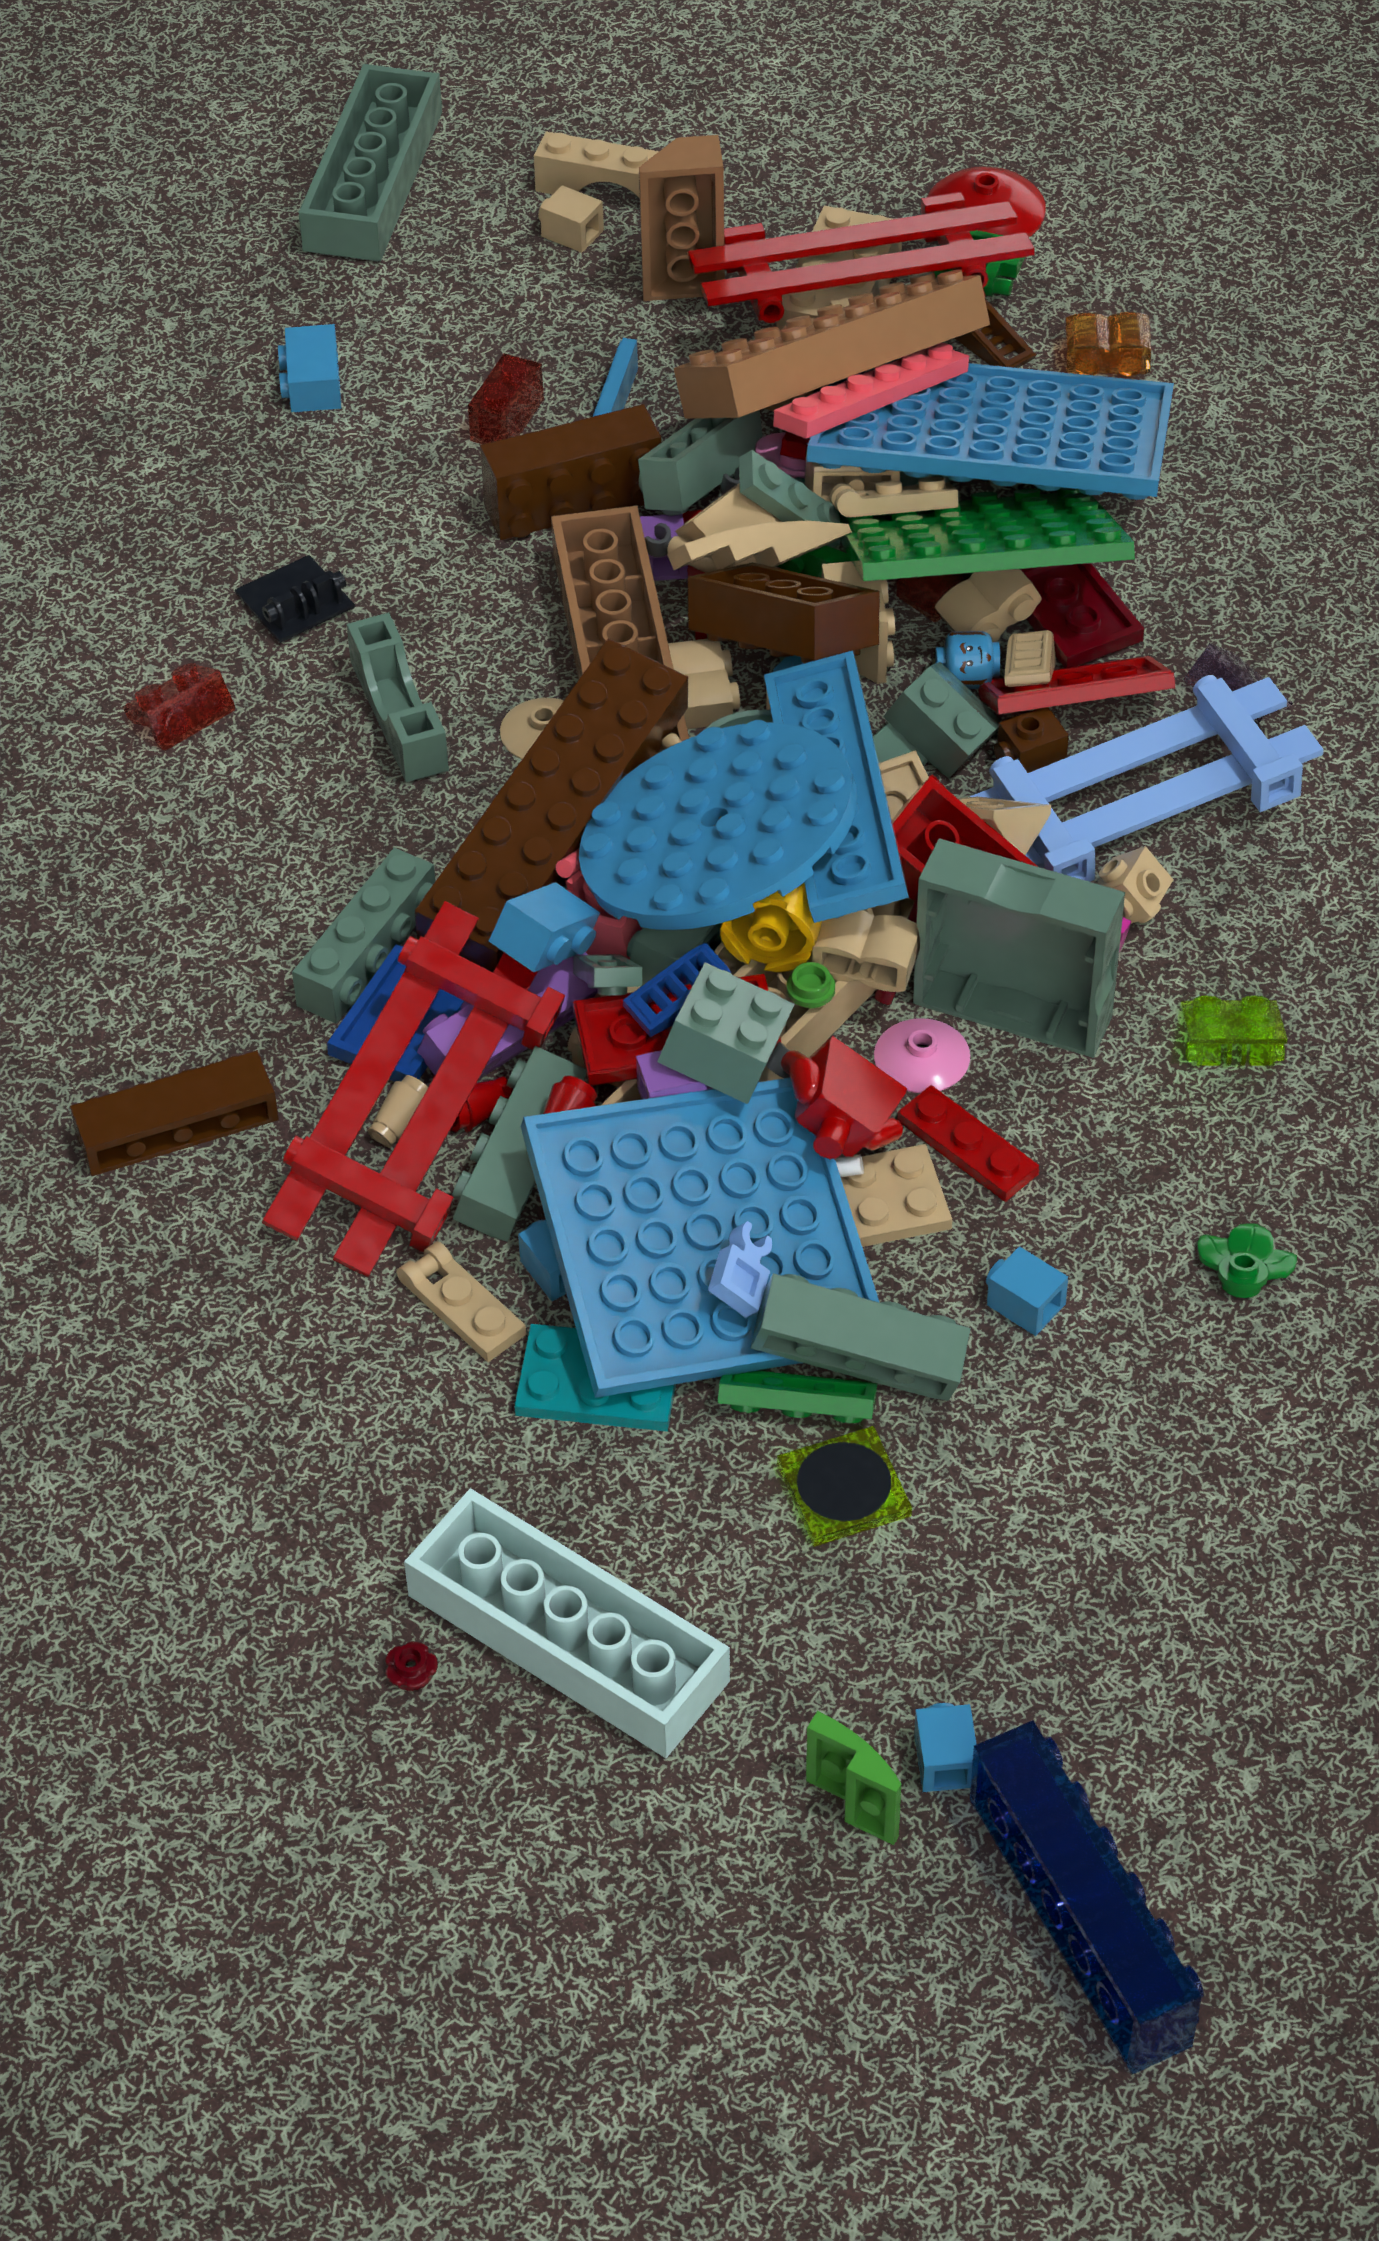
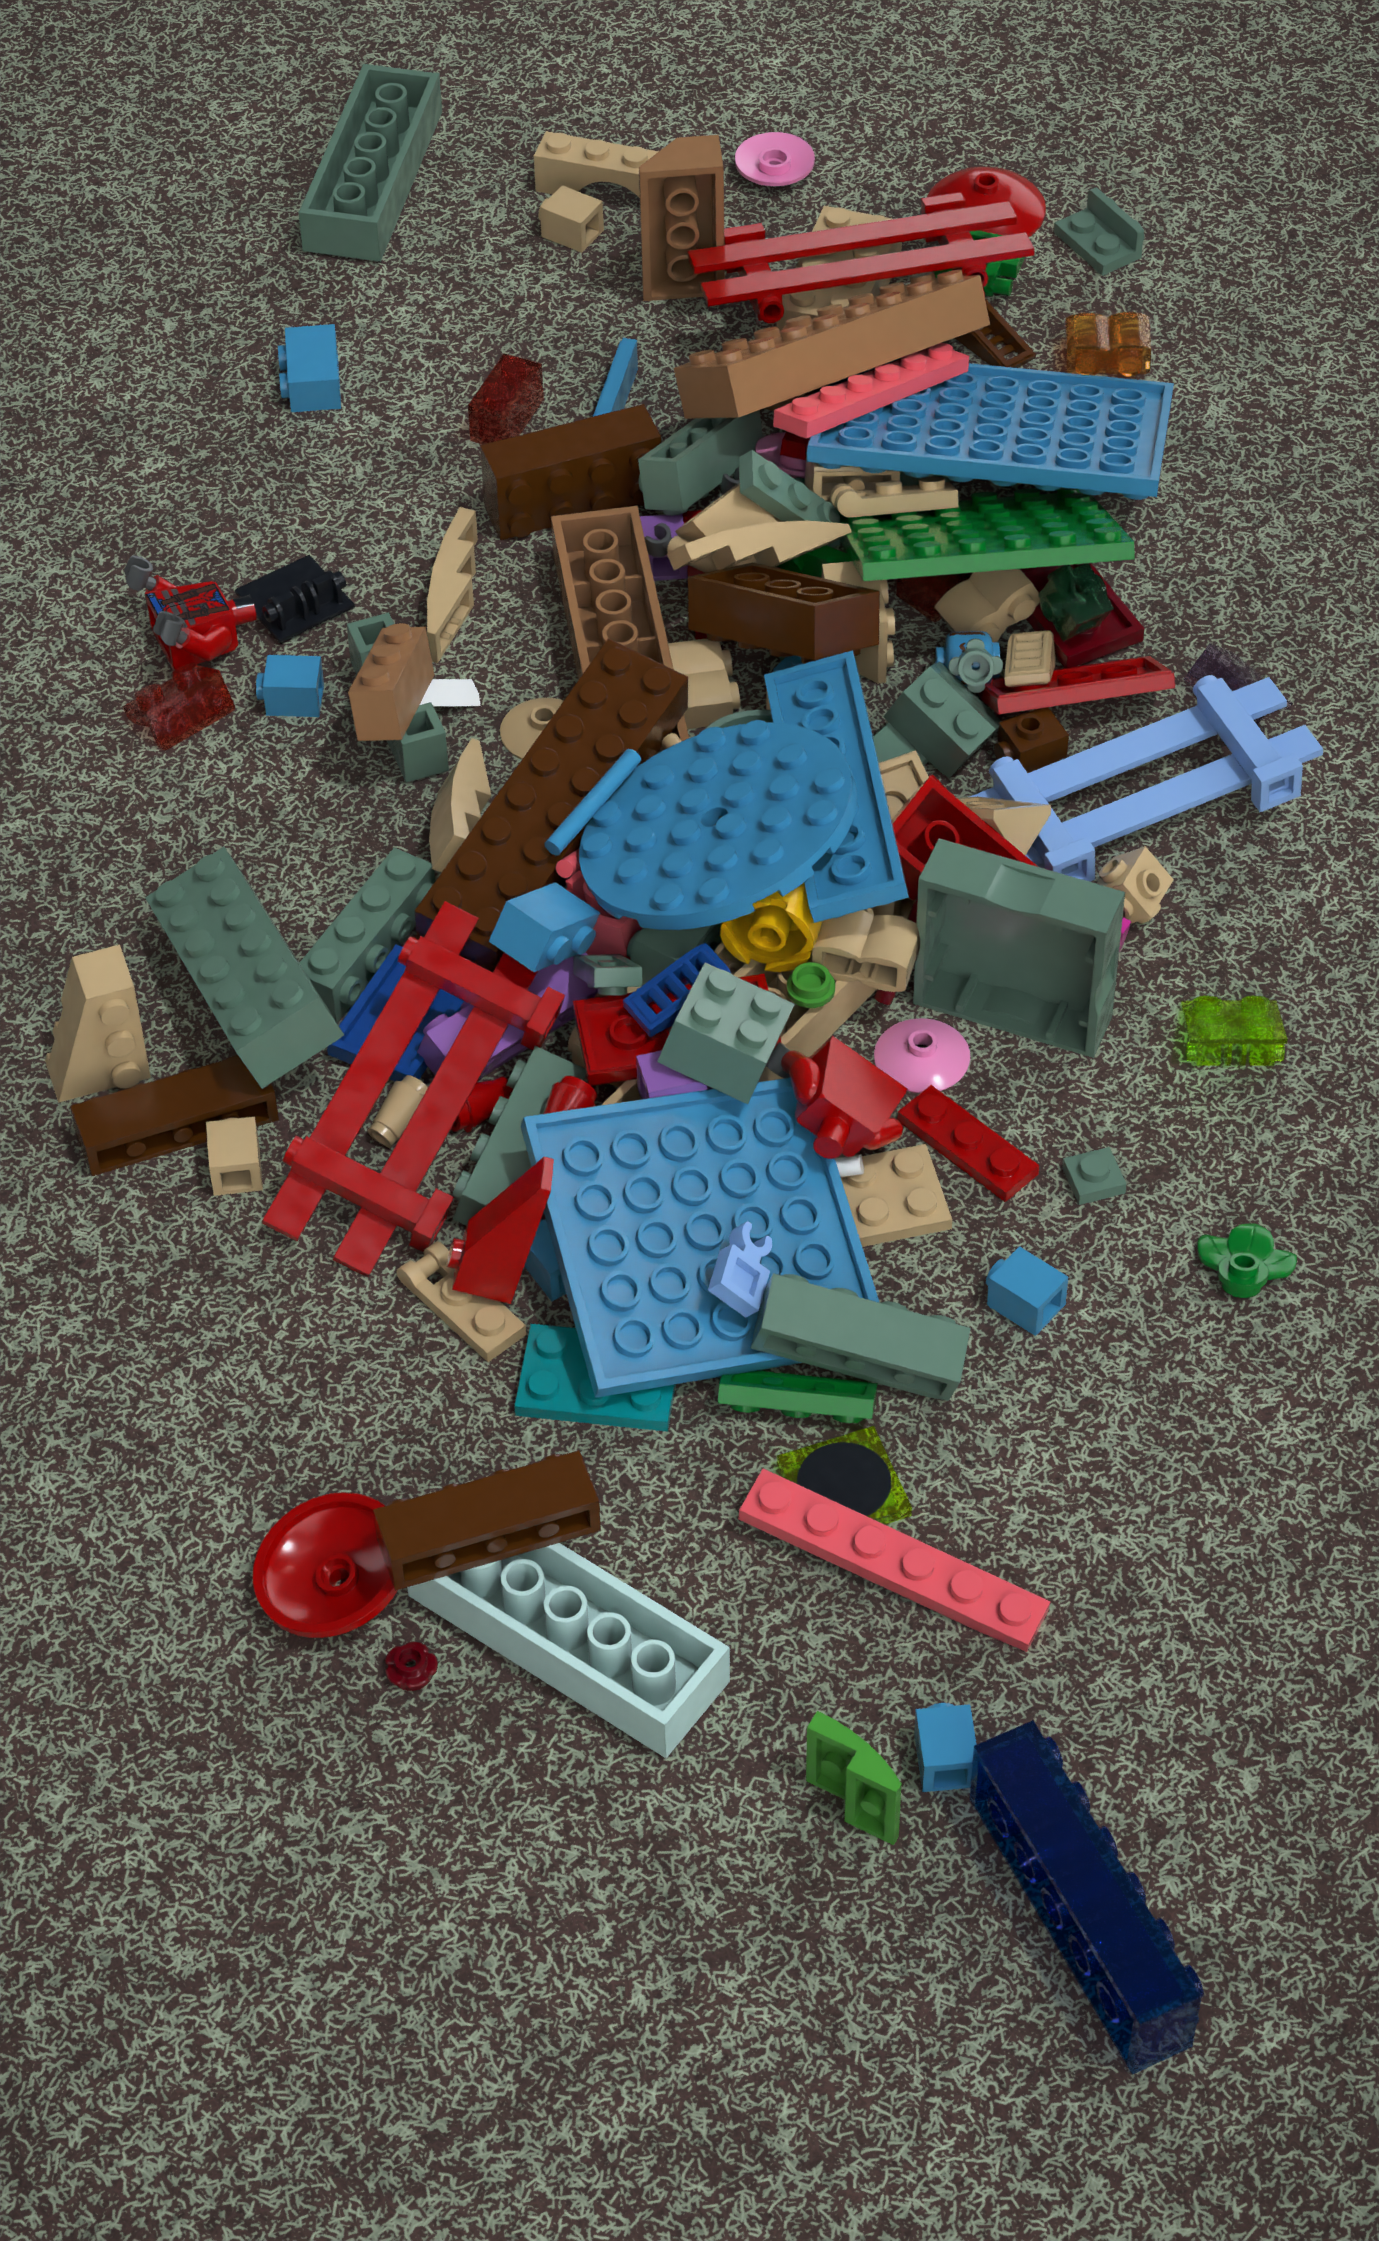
none -> tan wedge [45,945,151,1103]
none -> torso [124,555,257,672]
none -> sand green brick [145,847,344,1089]
none -> tan brick [206,1117,263,1196]
none -> red dish [253,1492,398,1638]
none -> dark azure brick [256,655,324,717]
none -> medium nougat brick [348,623,435,741]
none -> reddish brown brick [373,1450,601,1591]
none -> white sticker [420,679,480,707]
none -> tan slope [427,507,478,663]
none -> tan slope [429,738,492,873]
none -> red slope [447,1157,554,1304]
none -> dark azure bar [544,749,641,856]
none -> bright pink dish [735,132,815,186]
none -> coral plate [738,1469,1050,1652]
none -> sand green plate [949,638,1003,693]
none -> clear green brick [1038,563,1114,641]
none -> sand green bracket [1054,187,1144,276]
none -> sand green plate [1062,1147,1127,1205]

